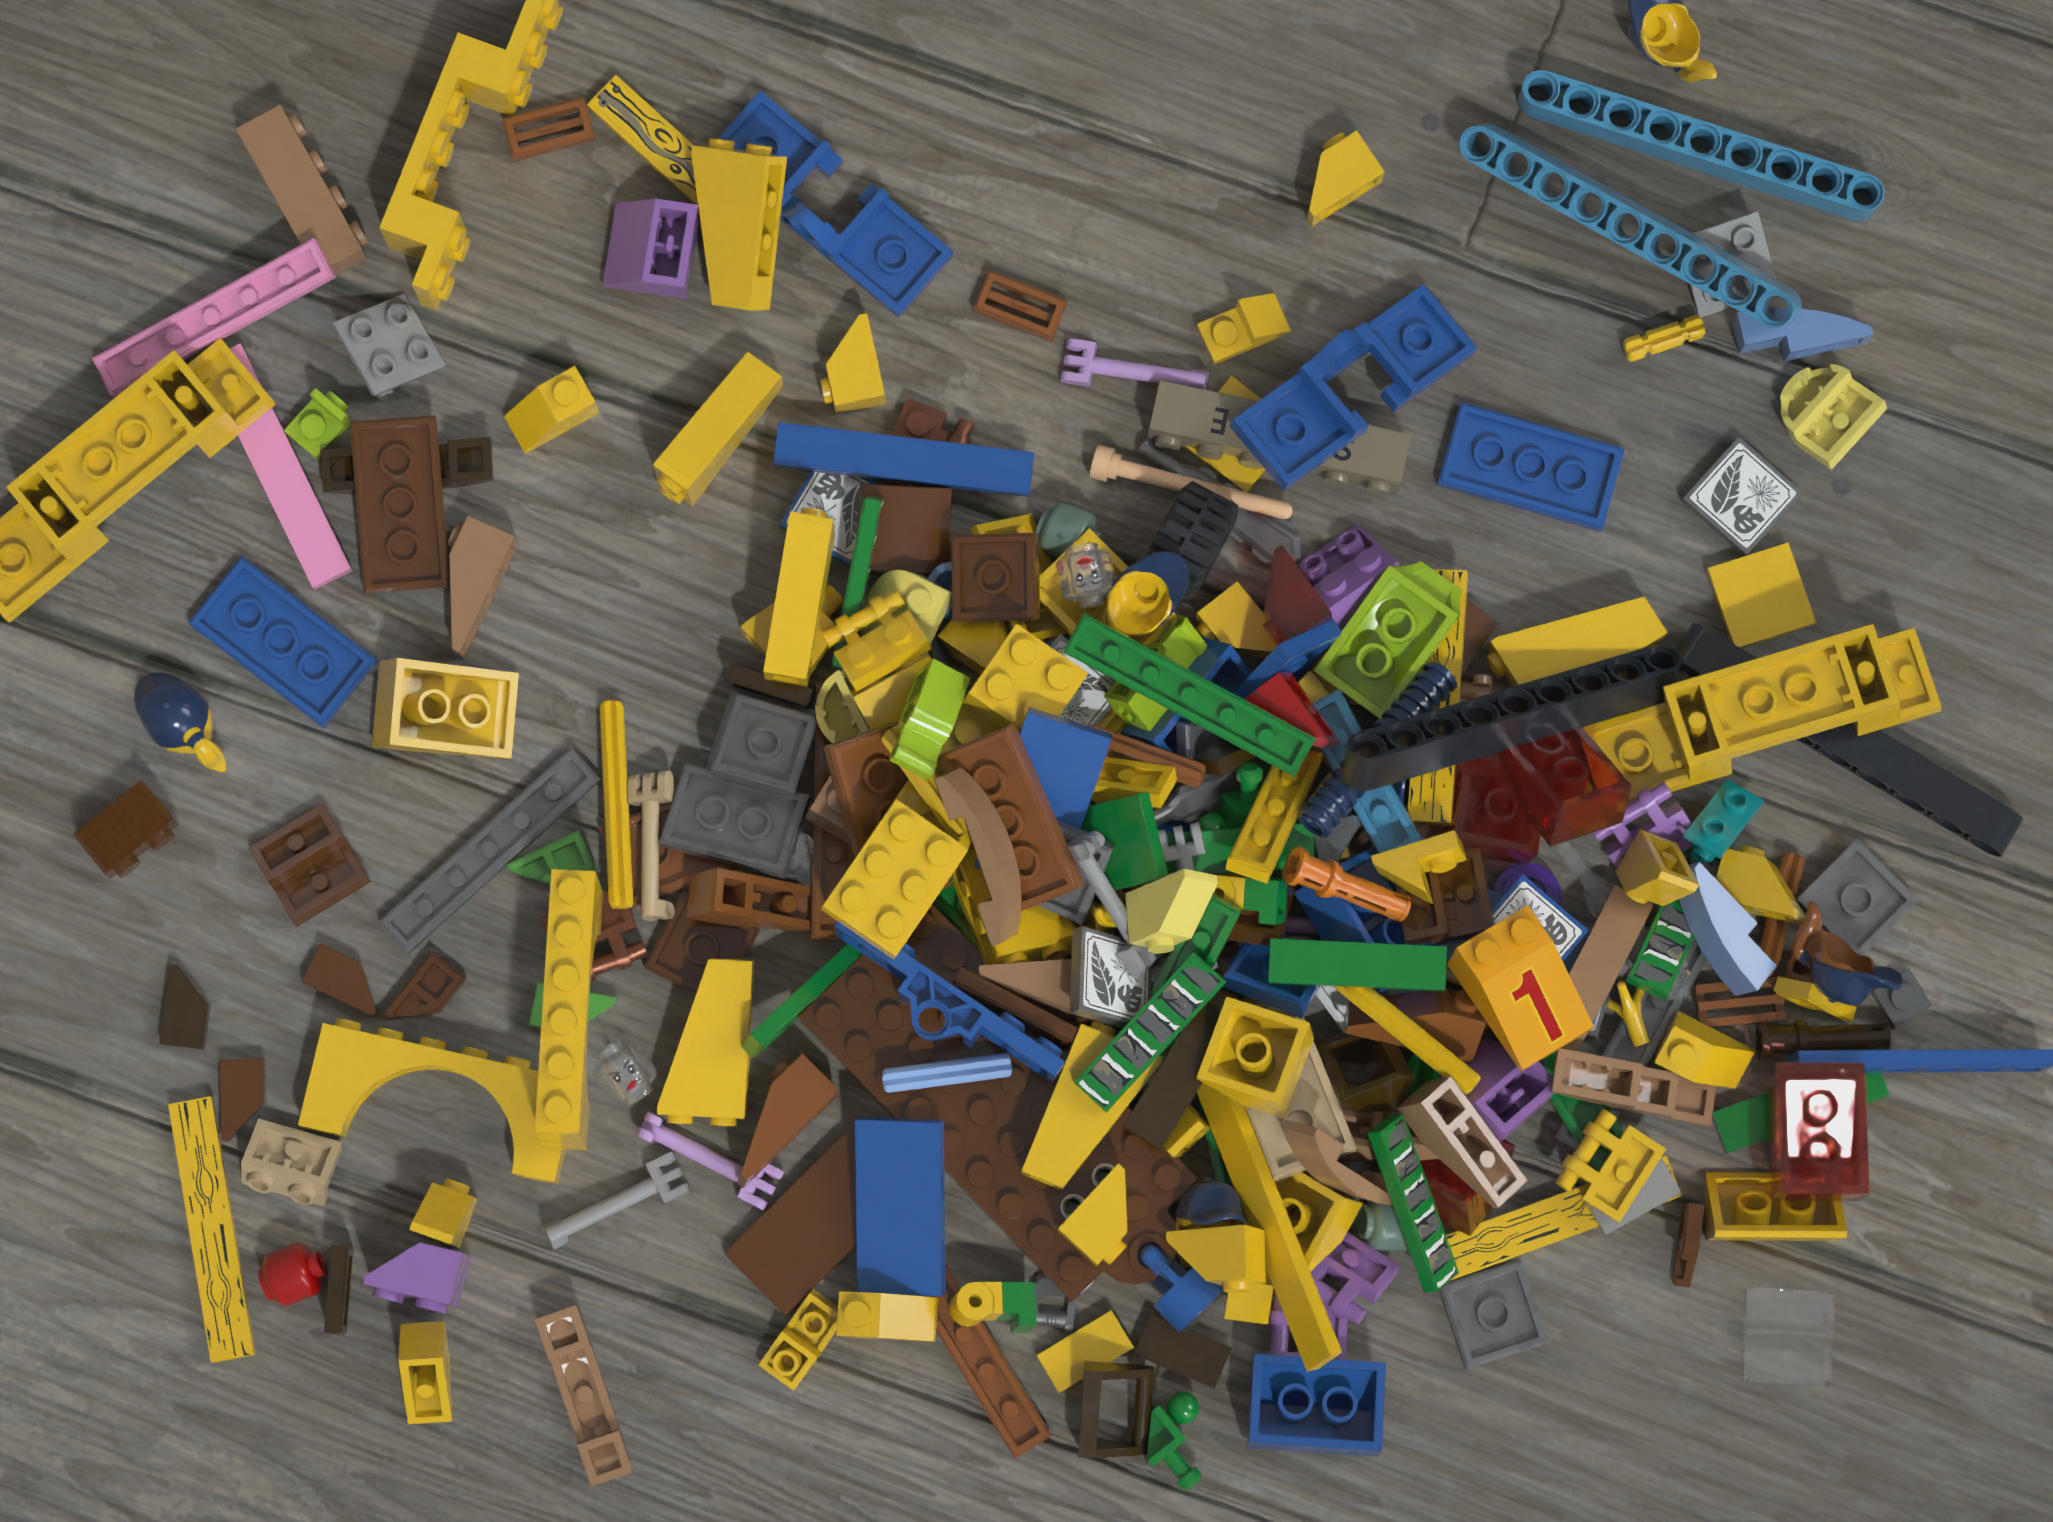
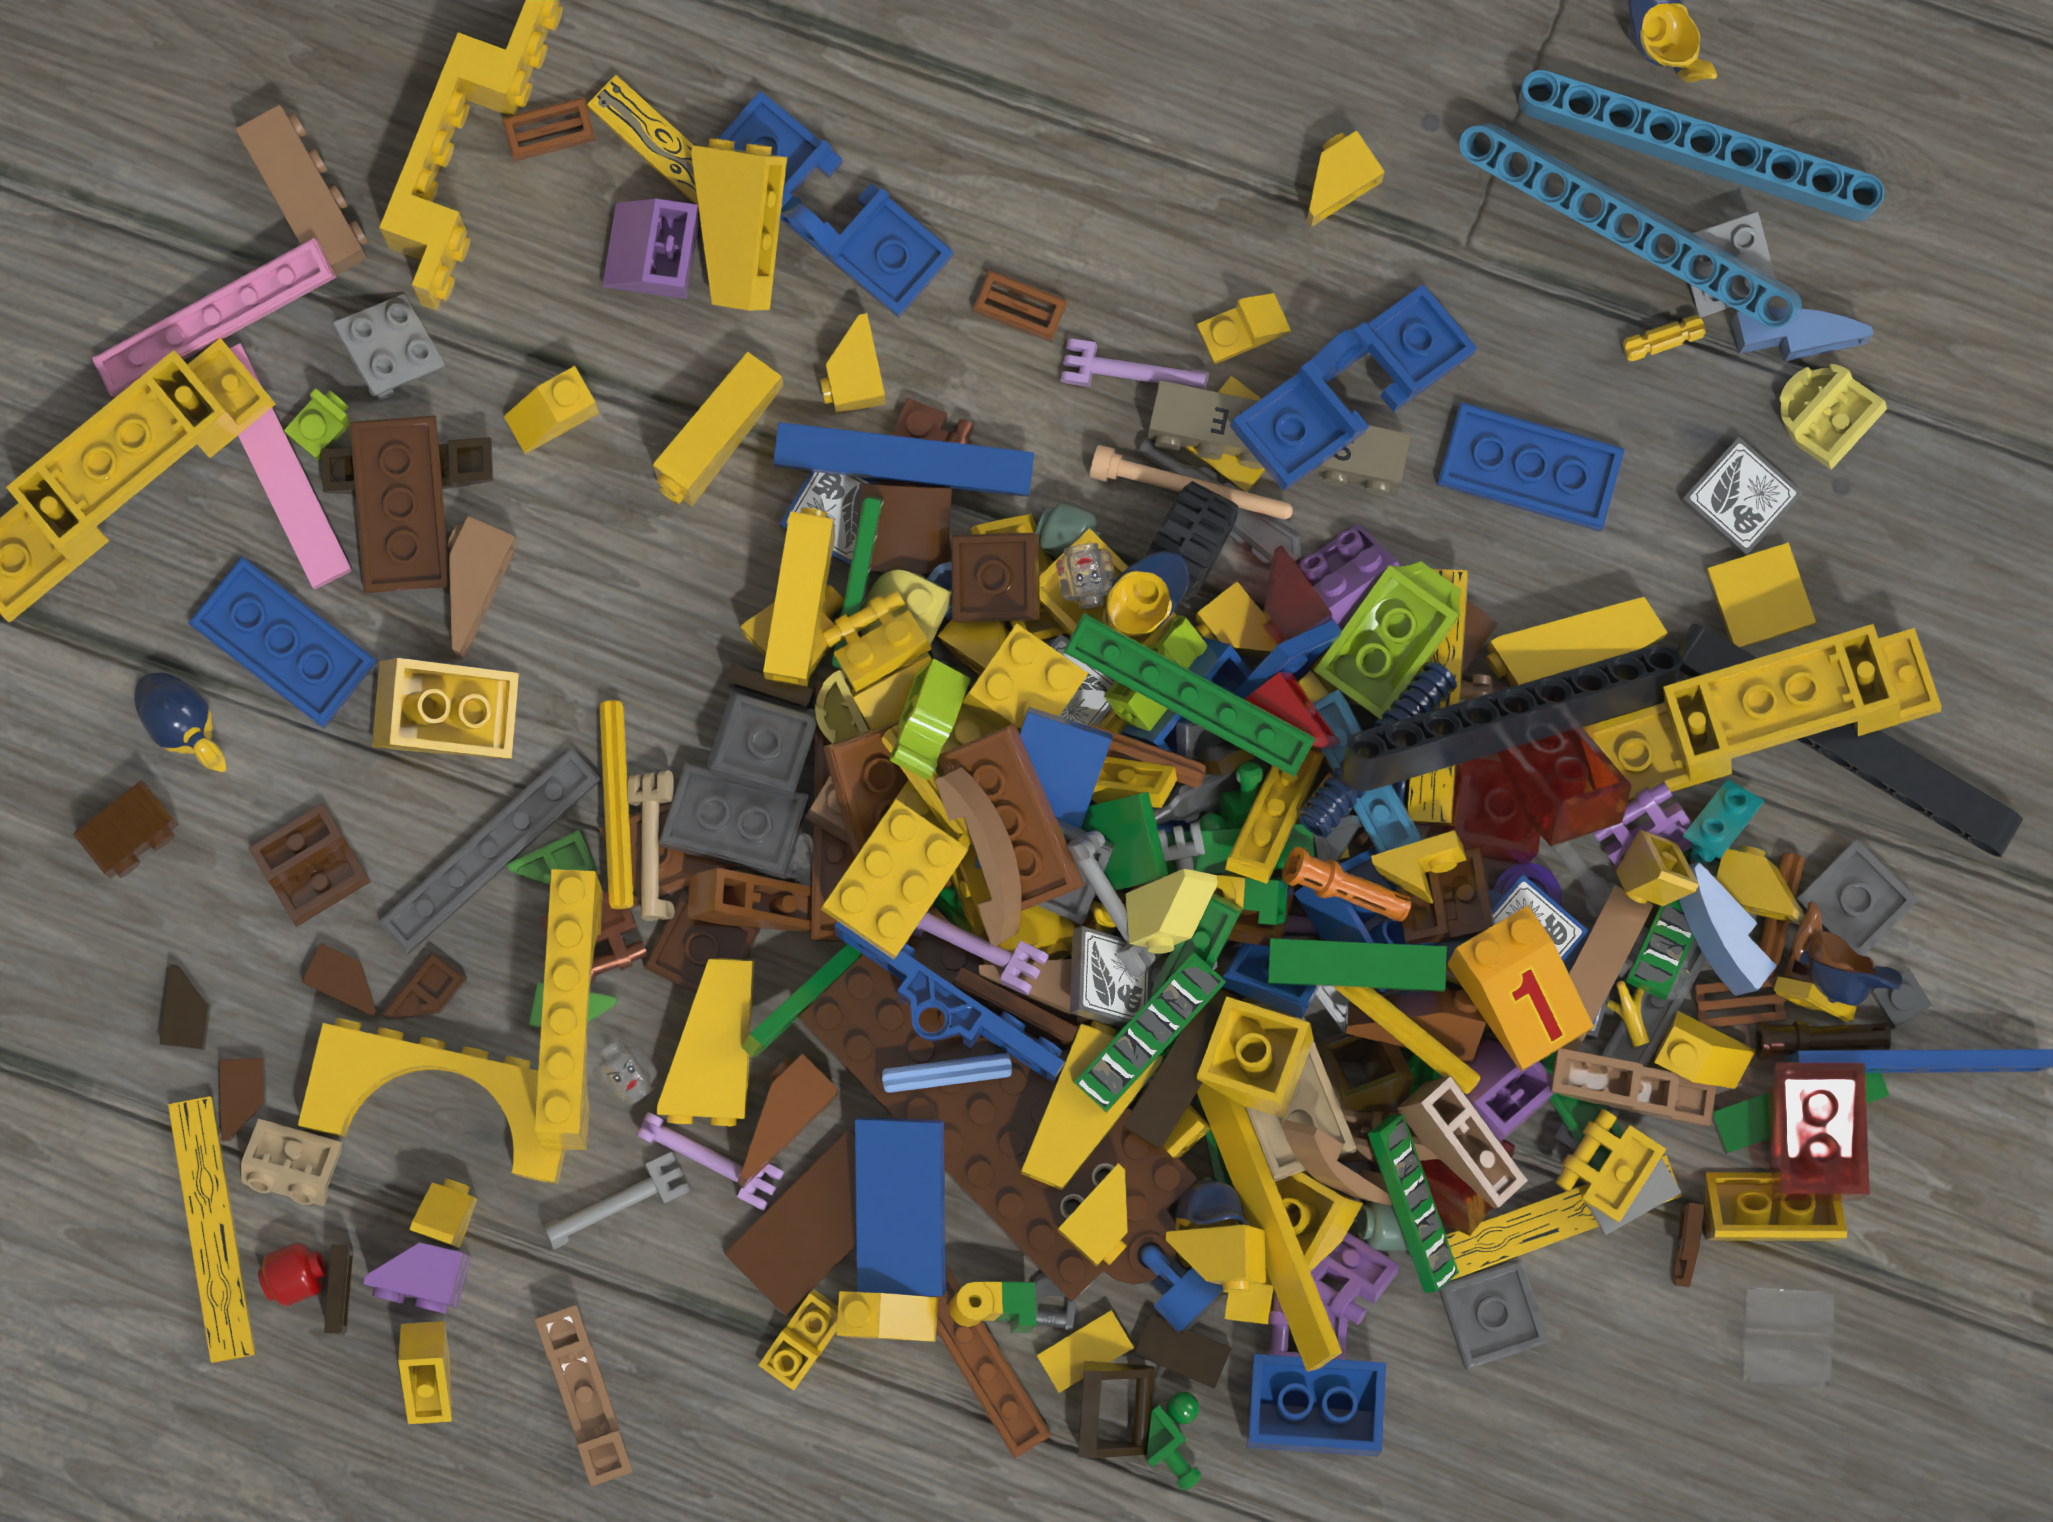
none -> lavender hinge [912,910,1049,995]

